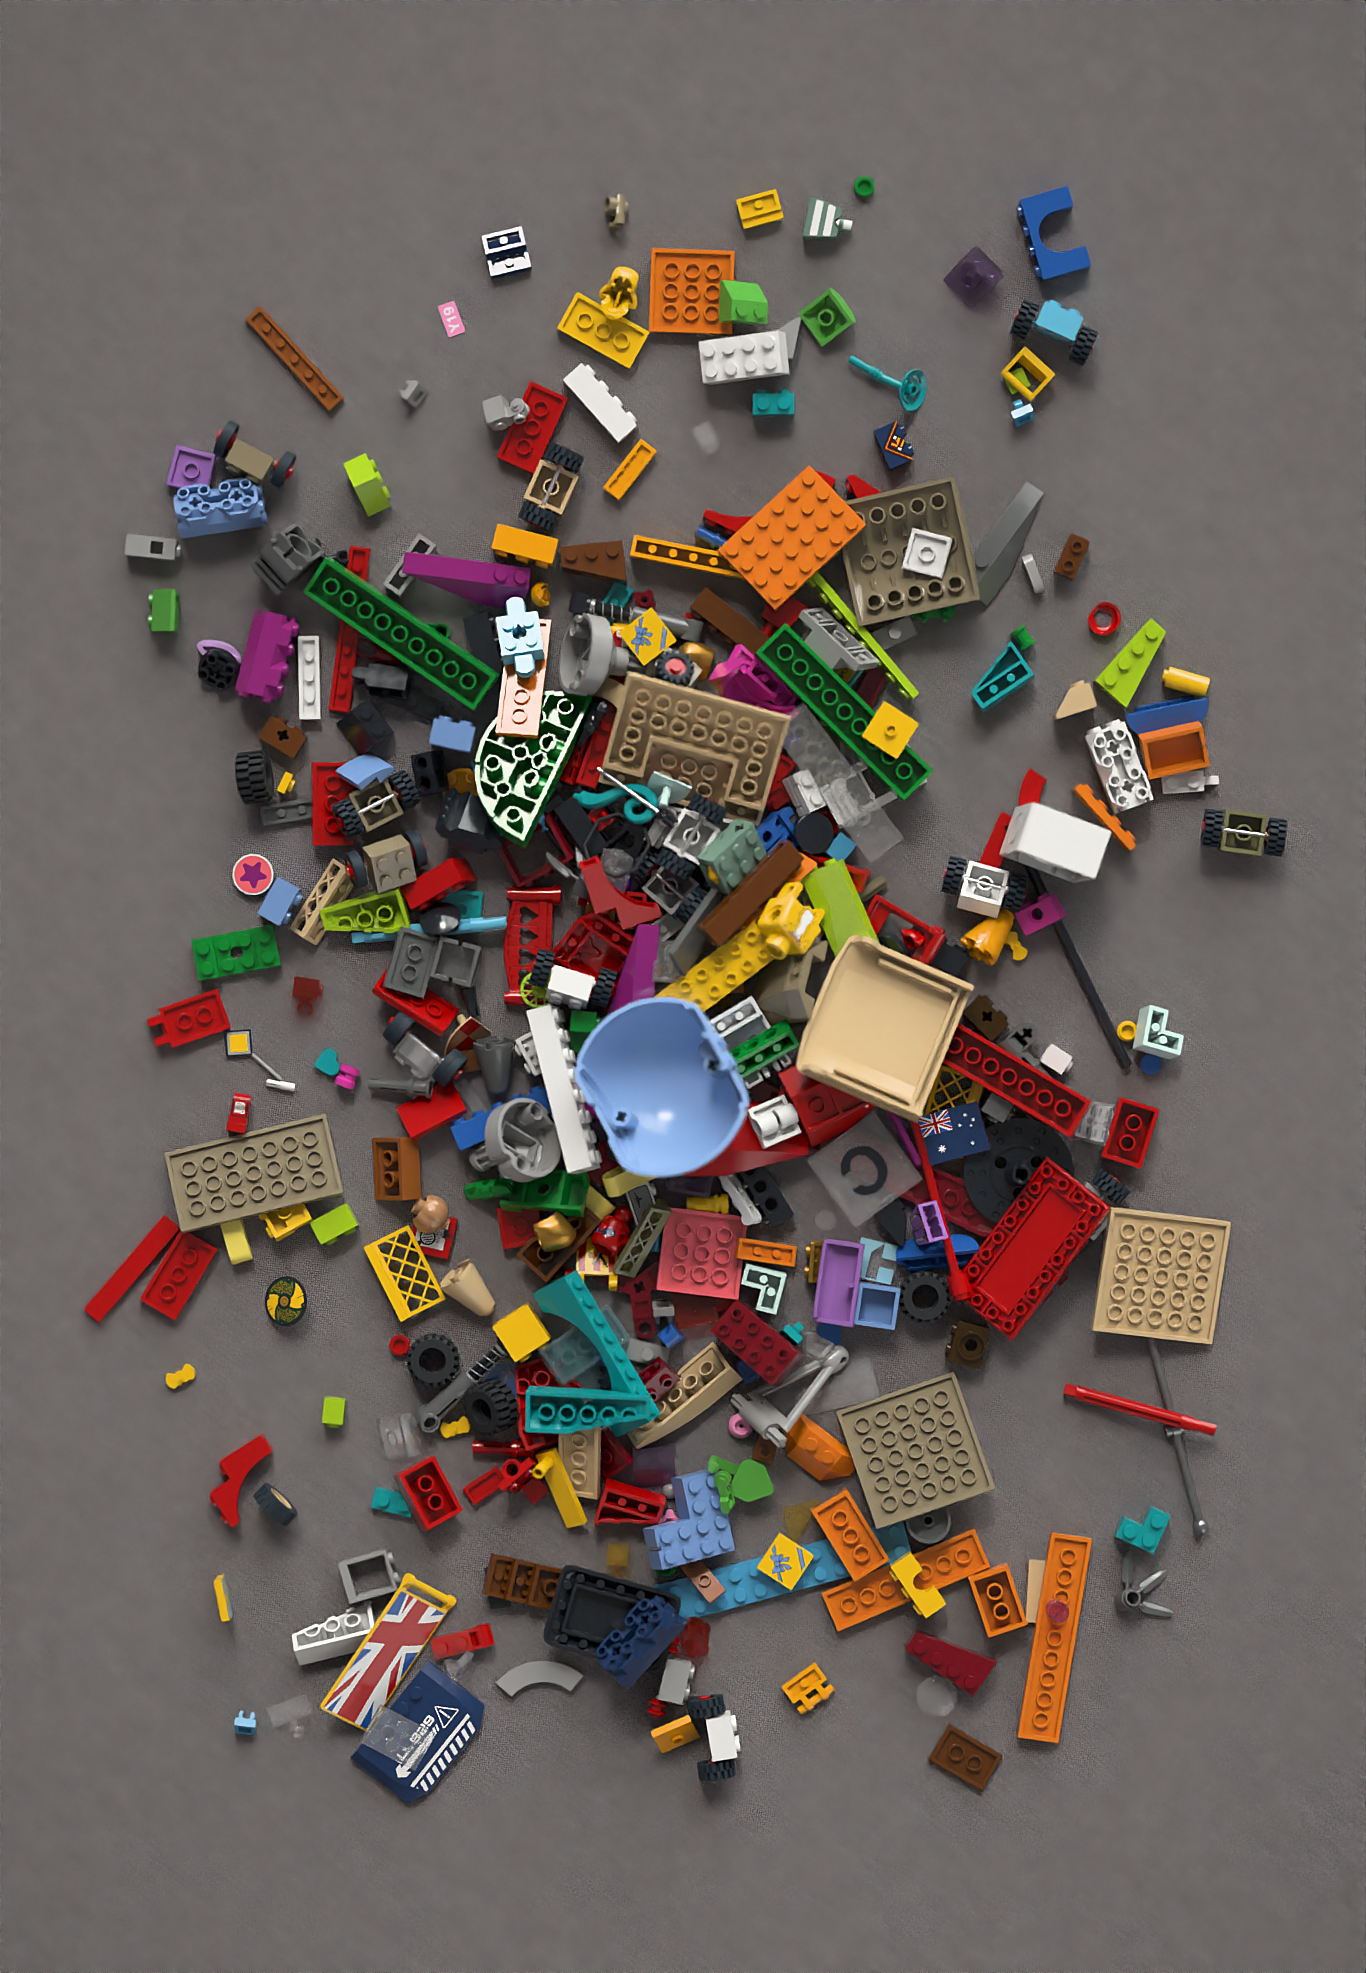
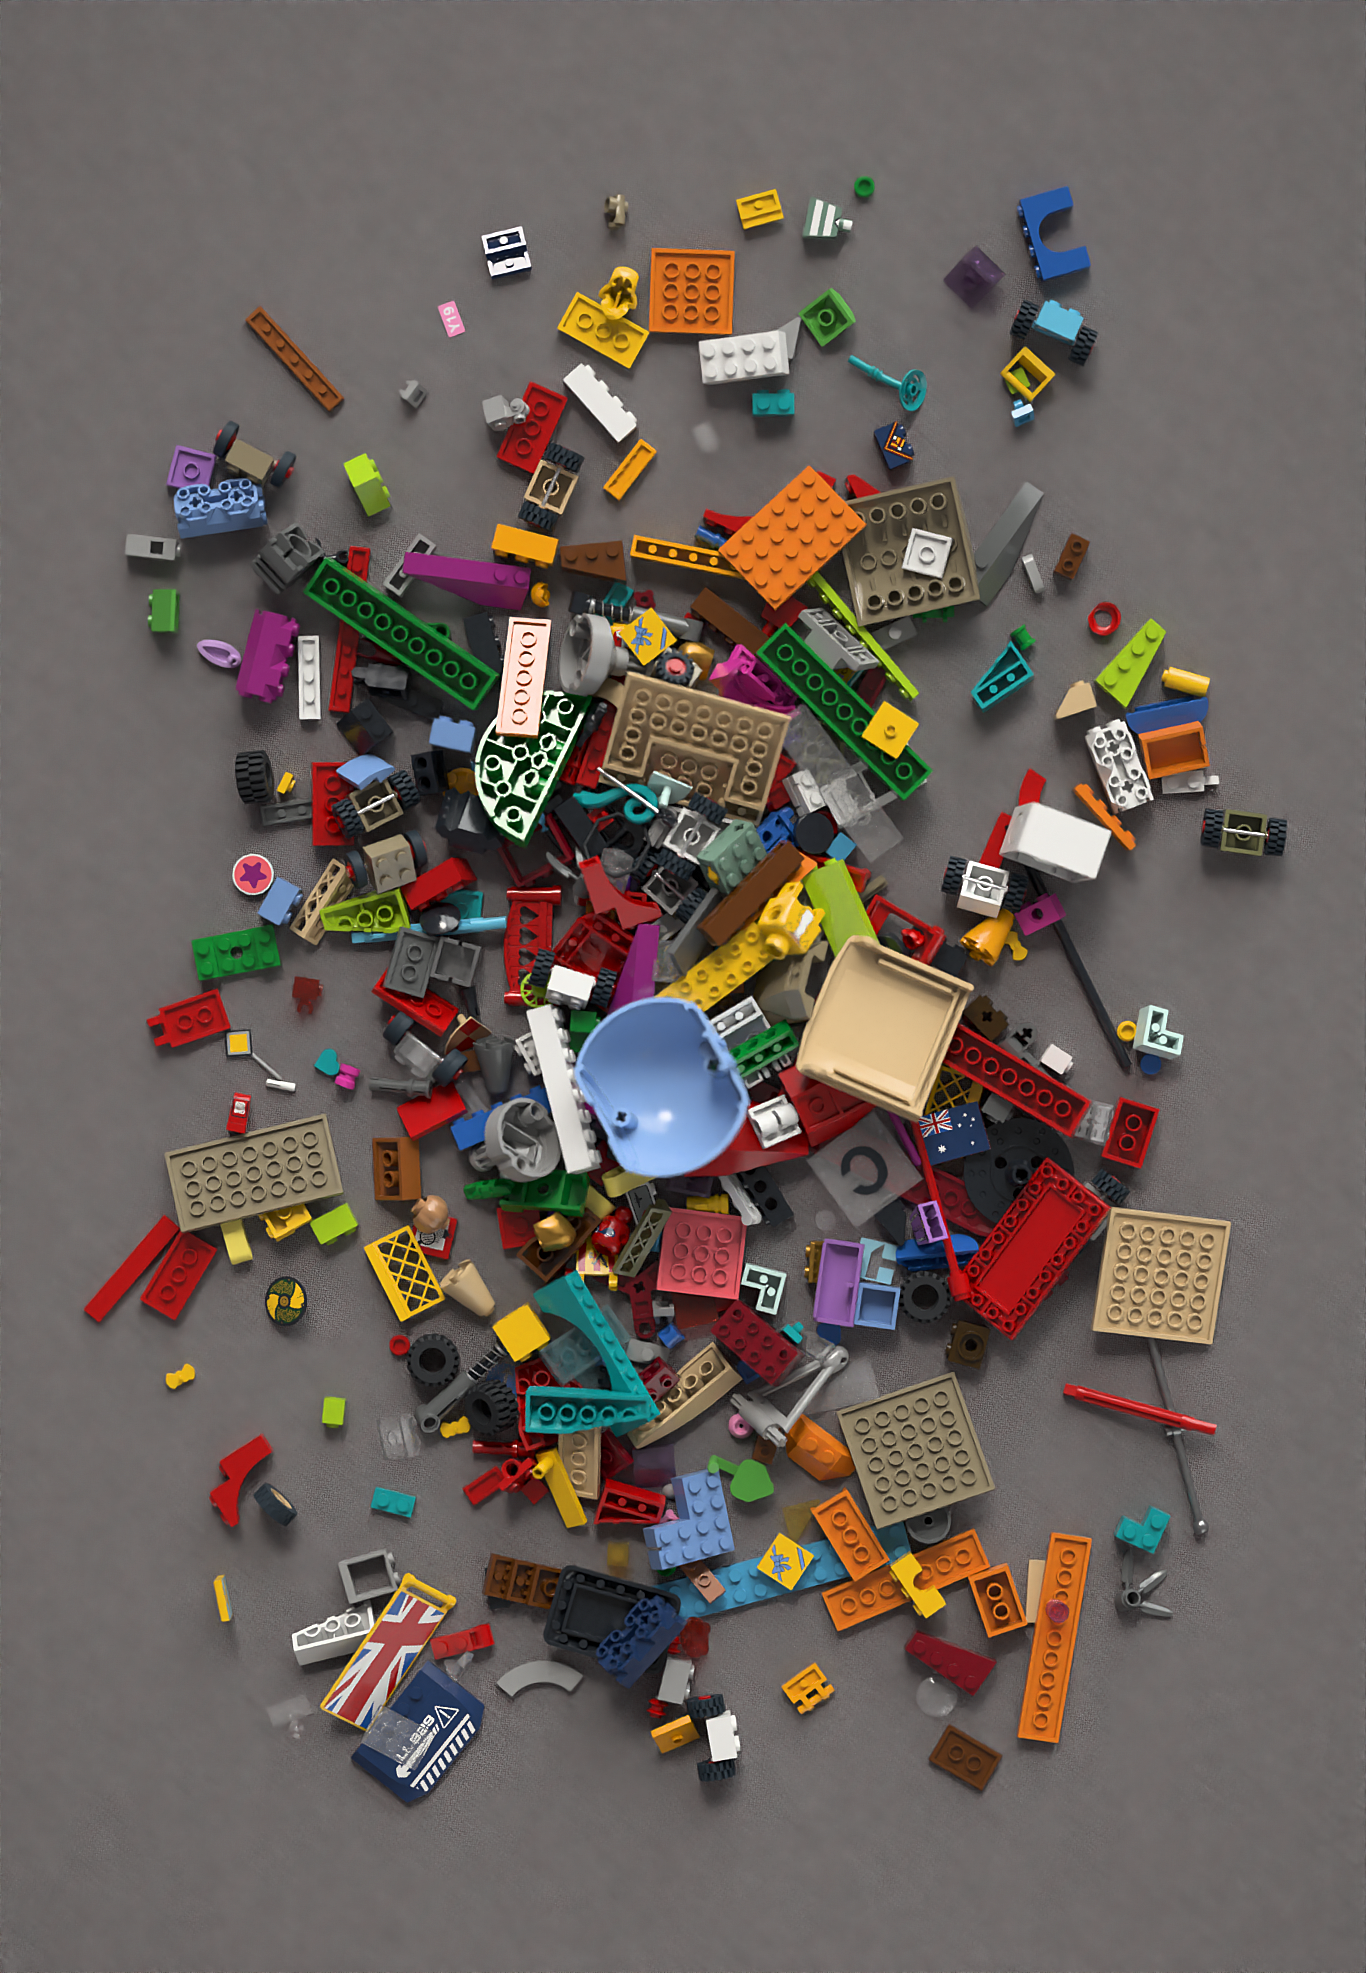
black tile [197,648,240,691] -> none
tile [234,1711,256,1735] -> none
reddish brown brick [258,715,308,759] -> none
red brick [393,1455,463,1531] -> none
brick [496,597,545,678] -> none
bright green piece [713,1470,735,1514] -> none
bright green slope [719,280,768,326] -> none
orange plate [734,1237,797,1267] -> none

